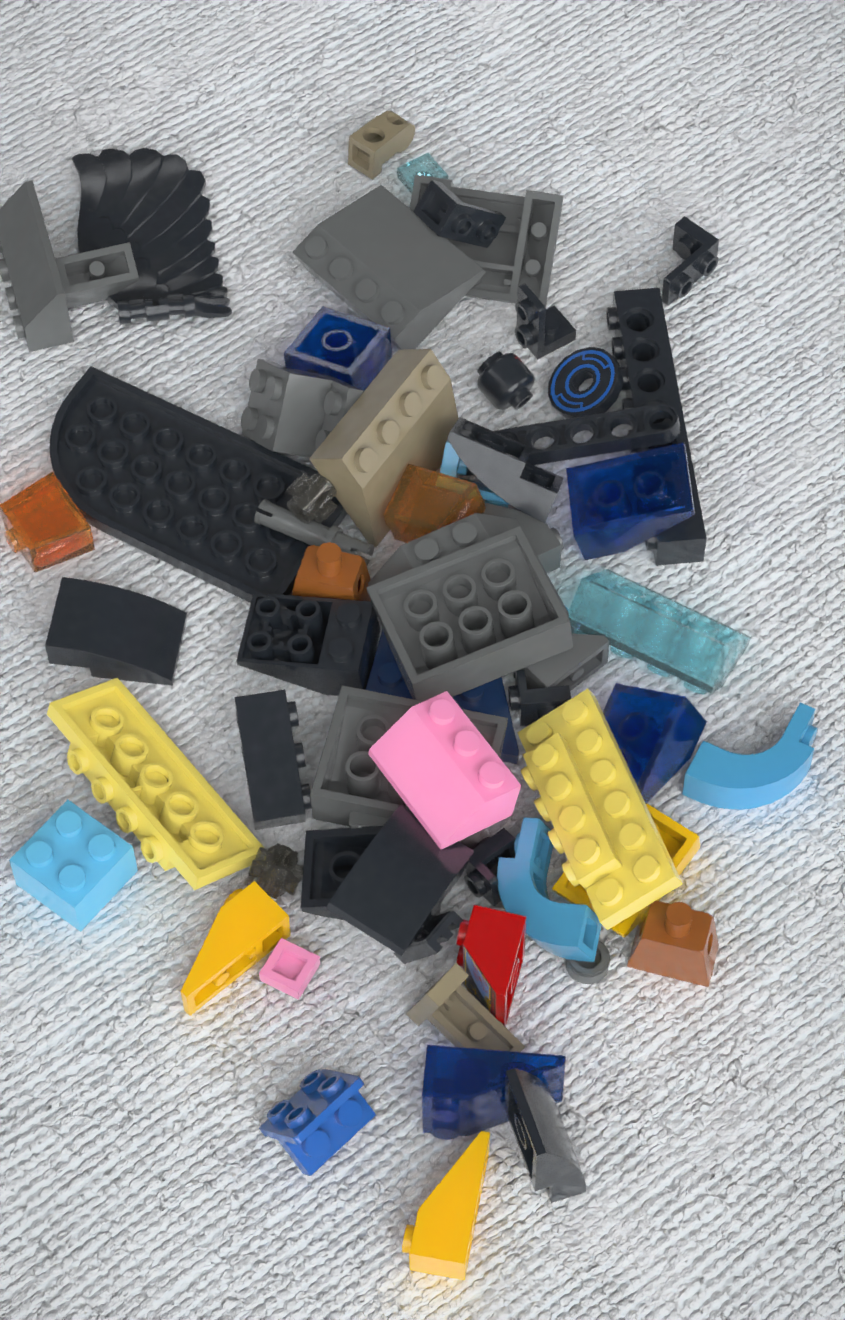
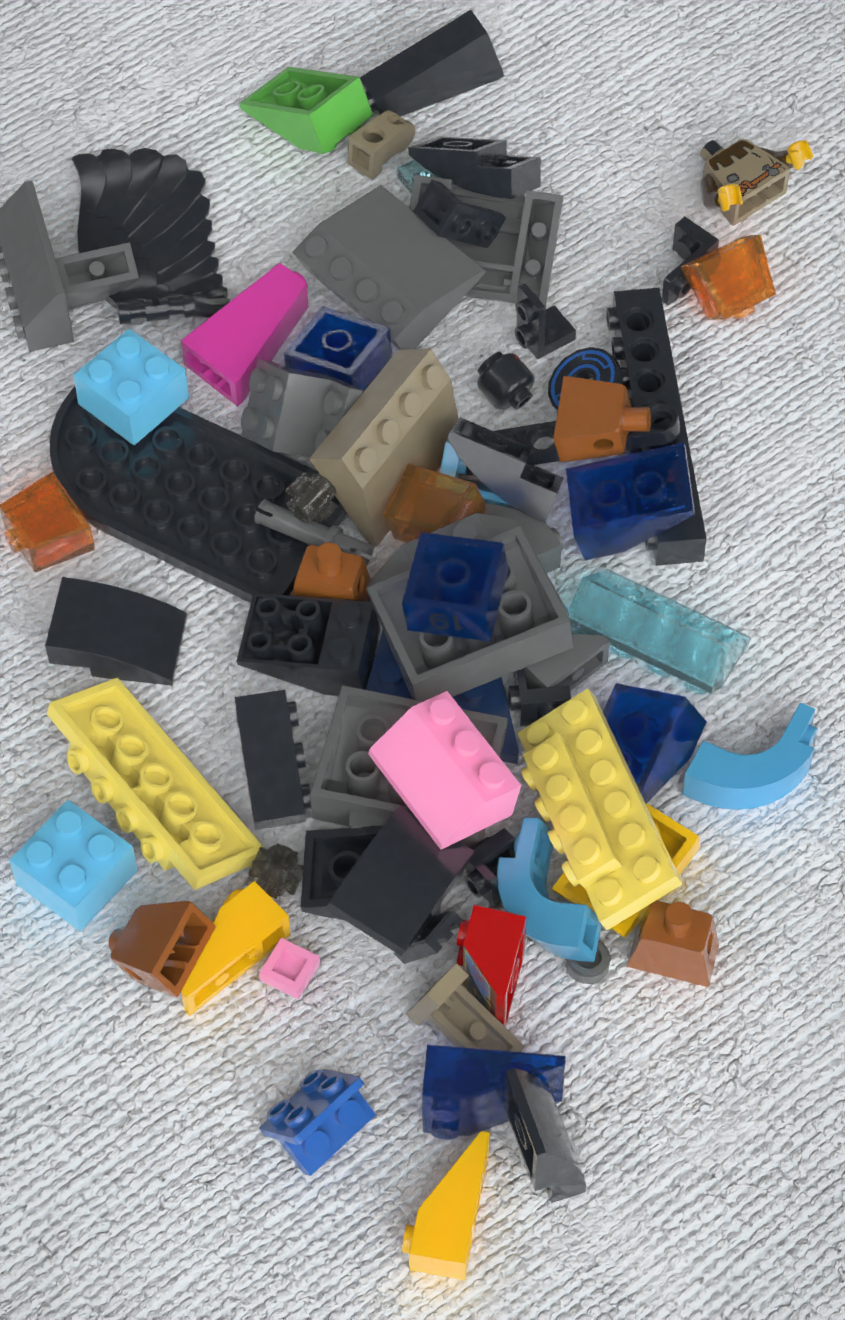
none -> medium azure brick [73,329,189,445]
none -> dark orange torso [109,901,216,998]
none -> dark pink slope [181,263,309,407]
none -> bright green slope [239,66,373,154]
none -> black slope [360,10,505,117]
none -> clear blue brick [402,532,508,642]
none -> black slope [408,136,541,199]
none -> dark orange torso [553,376,651,462]
none -> clear orange torso [680,235,776,320]
none -> torso [700,139,814,226]

